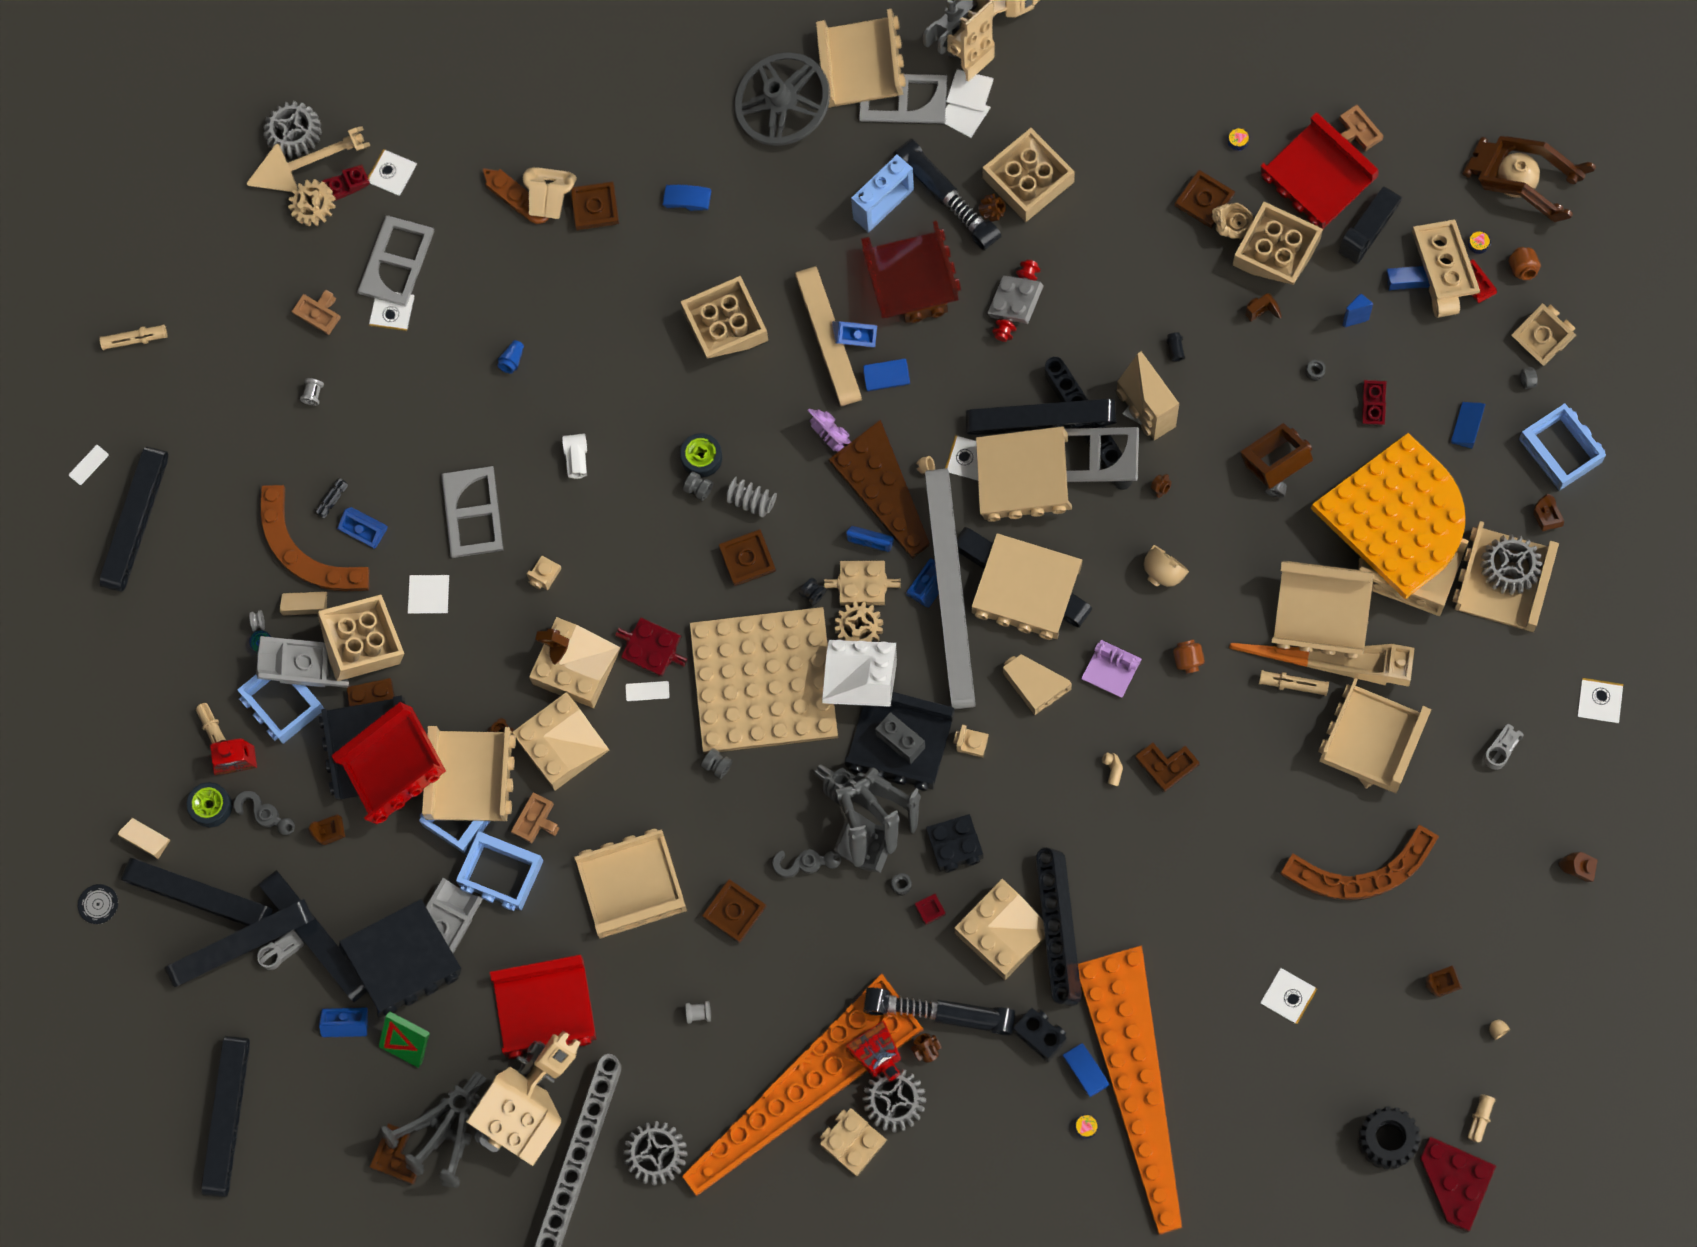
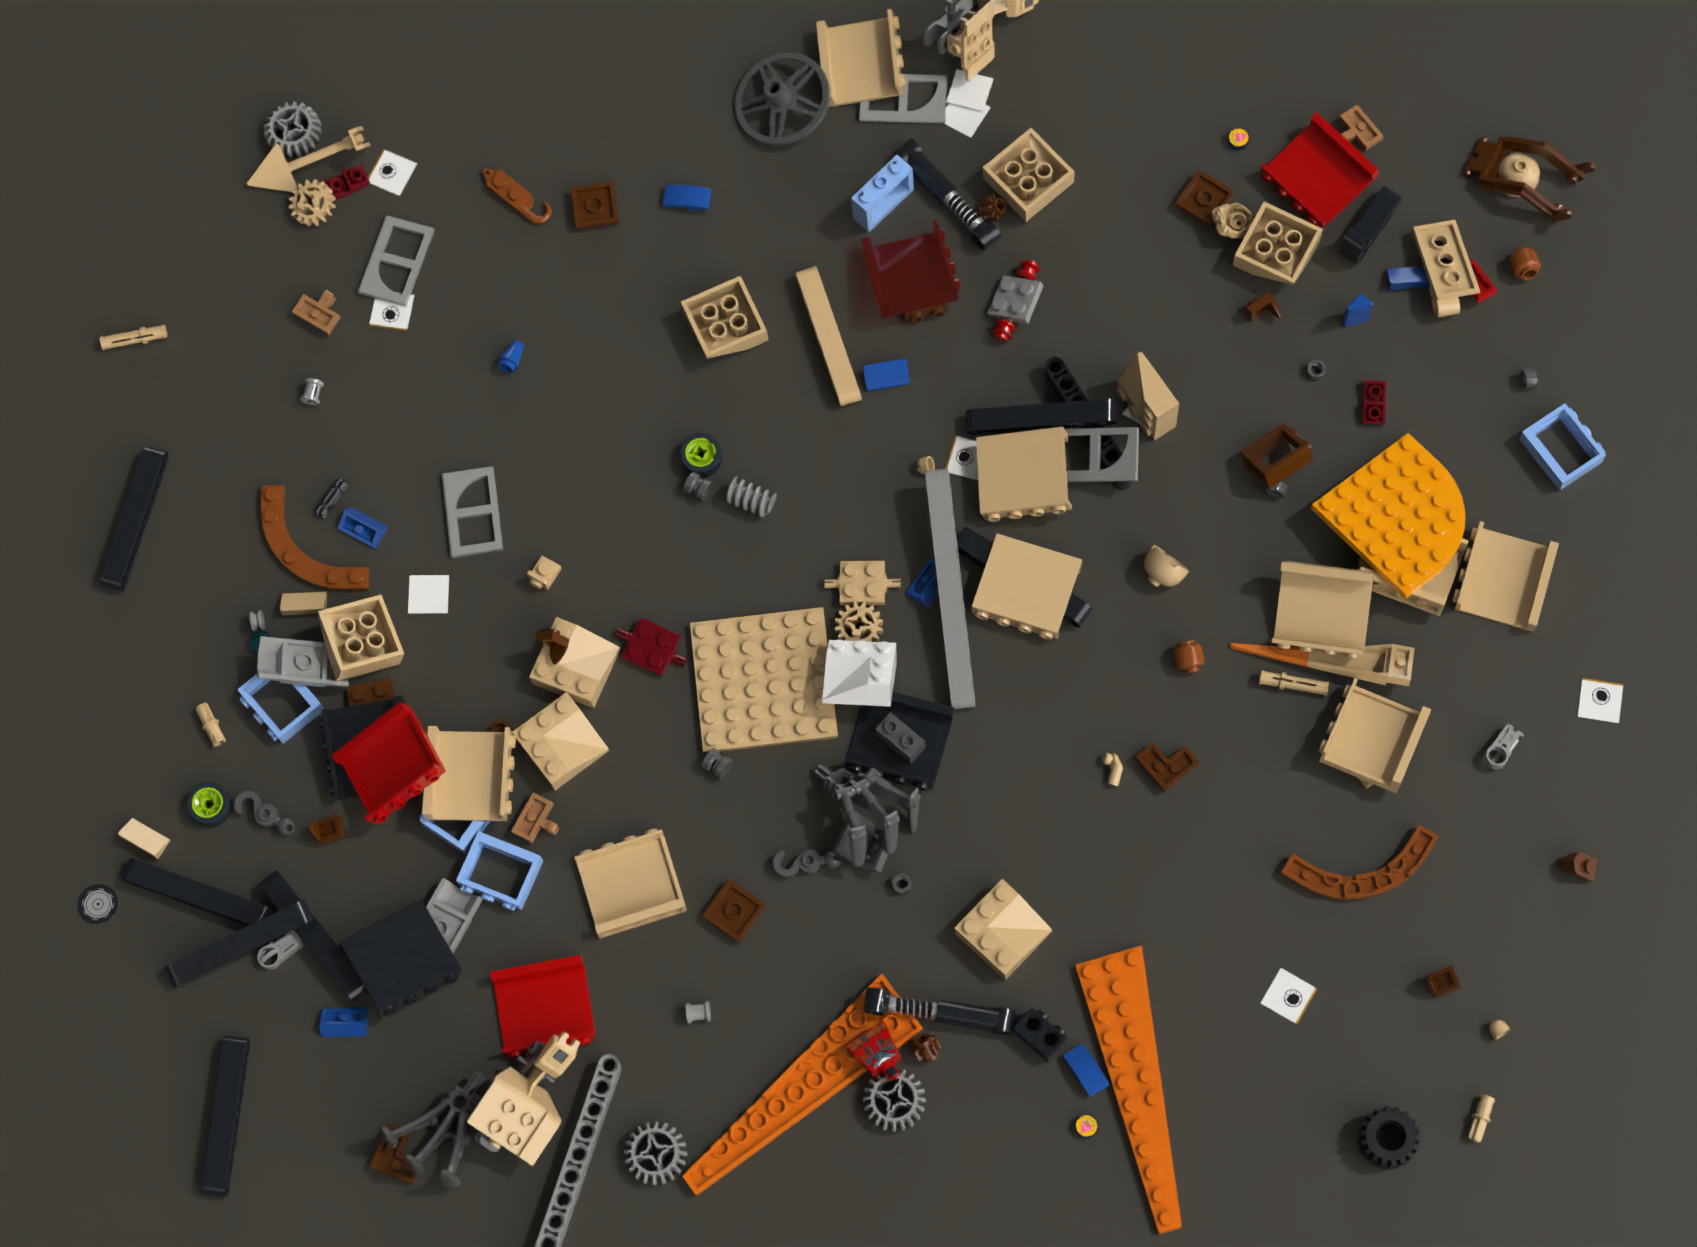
white sticker [69,445,109,485] -> none
red torso [210,739,257,775] -> none
green tile [379,1012,430,1068] -> none
tan piece [523,168,576,219] -> none
white piece [563,434,587,479] -> none
white sticker [626,681,669,701] -> none
reddish brown plate [719,529,776,587] -> none
black wheel [799,577,827,606] -> none
lavender hinge [808,409,851,452] -> none
tan plate [820,1108,887,1177] -> none
reddish brown wing [829,420,930,559] -> none
blue slope [832,321,877,347] -> none
blue slope [847,526,894,552] -> none
dark red plate [915,894,946,925] -> none
black plate [926,814,983,873] -> none
tan bracket [954,725,989,758] -> none
tan slope [1003,654,1072,715] -> none
black beam [1036,847,1082,1006] -> none
lavender hinge [1081,640,1142,698] -> none
reddish brown plate [1151,474,1172,498] -> none
black pin [1166,332,1185,362] -> none
dark red plate [1420,1136,1496,1232] -> none
blue slope [1451,402,1486,449] -> none
tile [1468,231,1491,254] -> none
light grey gear [1480,534,1543,595] -> none
tan plate [1511,303,1576,366] -> none
reddish brown plate [1533,494,1565,531] -> none

